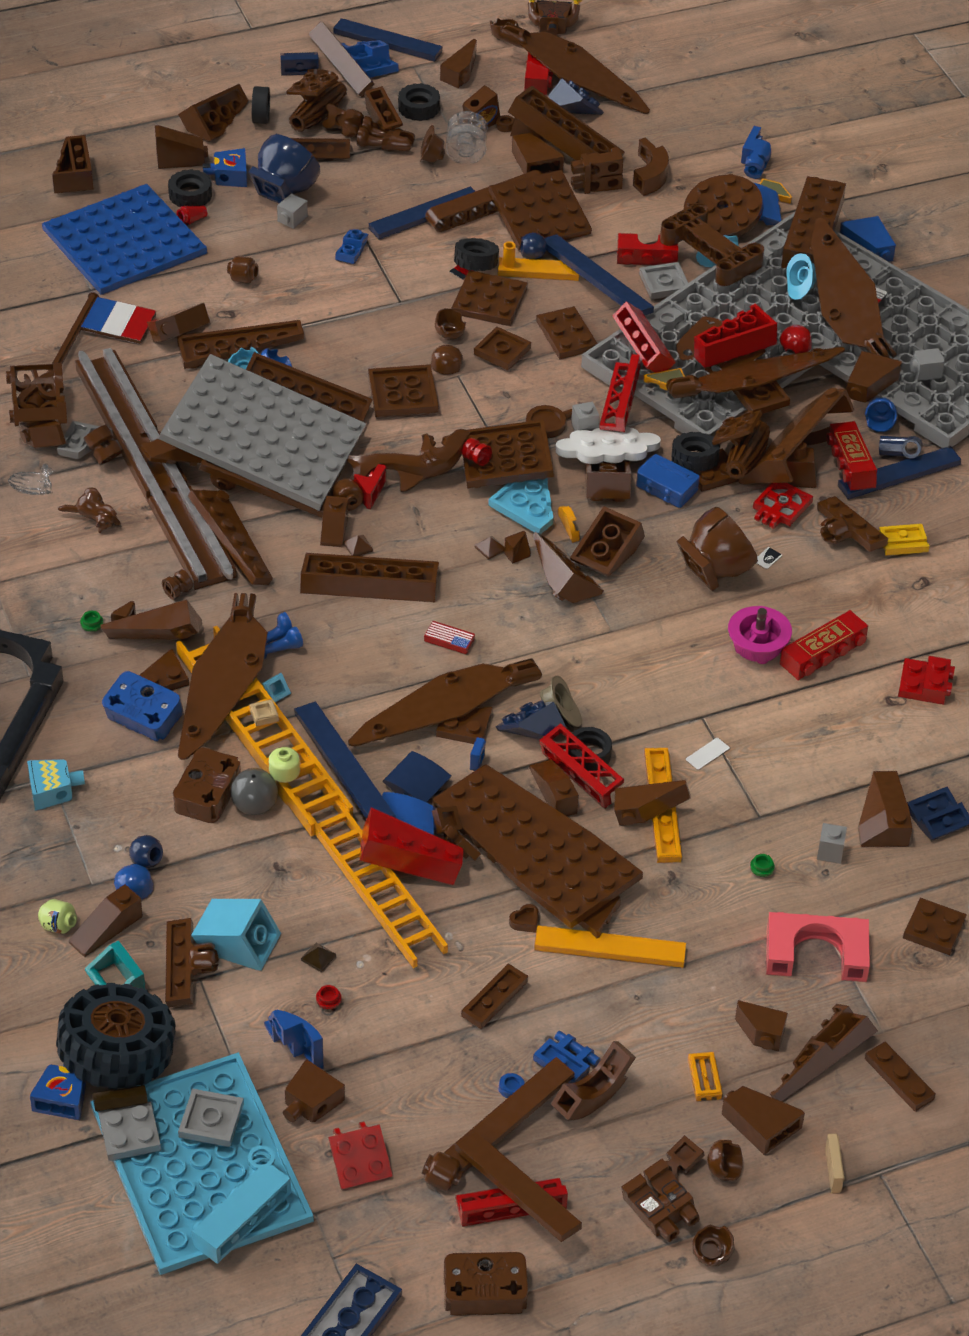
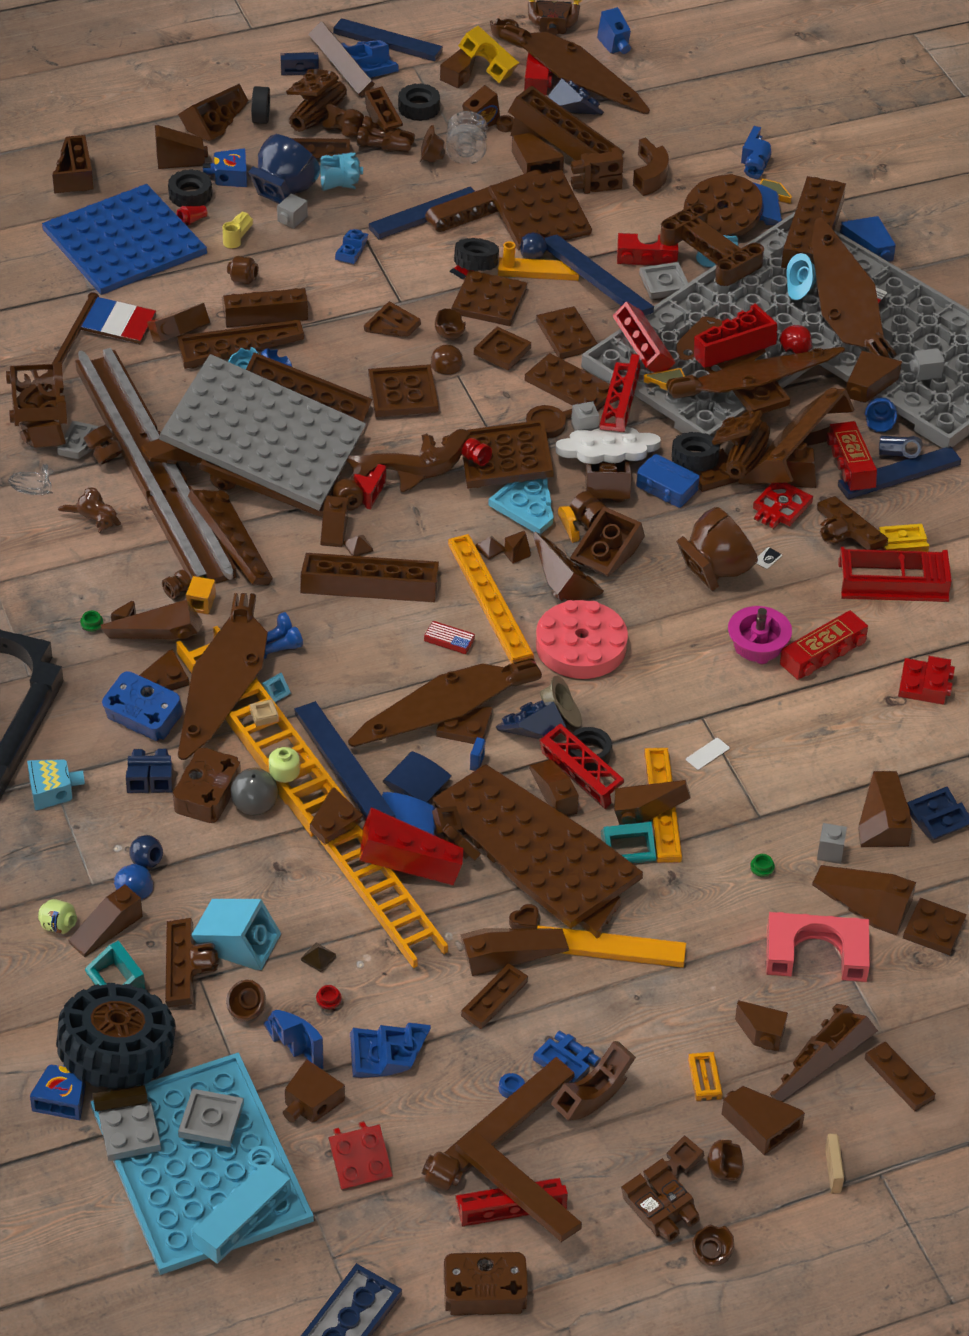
none -> dark blue hips [126,749,173,793]
none -> light orange brick [186,576,216,615]
none -> light yellow piece [222,212,253,249]
none -> reddish brown slope [222,288,308,328]
none -> reddish brown piece [226,979,266,1021]
none -> reddish brown wing [310,787,363,845]
none -> medium azure hat [320,152,363,191]
none -> blue slope [350,1023,431,1078]
none -> reddish brown wing [363,301,421,337]
none -> light orange tile [448,534,534,663]
none -> yellow arch [458,26,519,83]
none -> reddish brown wedge [460,928,569,976]
none -> reddish brown plate [524,353,617,411]
none -> coral piece [536,600,628,679]
none -> reddish brown wheel [570,491,606,529]
none -> blue torso [597,7,631,54]
none -> teal tile [600,822,656,863]
none -> reddish brown wedge [812,865,916,936]
none -> red piece [838,547,952,602]

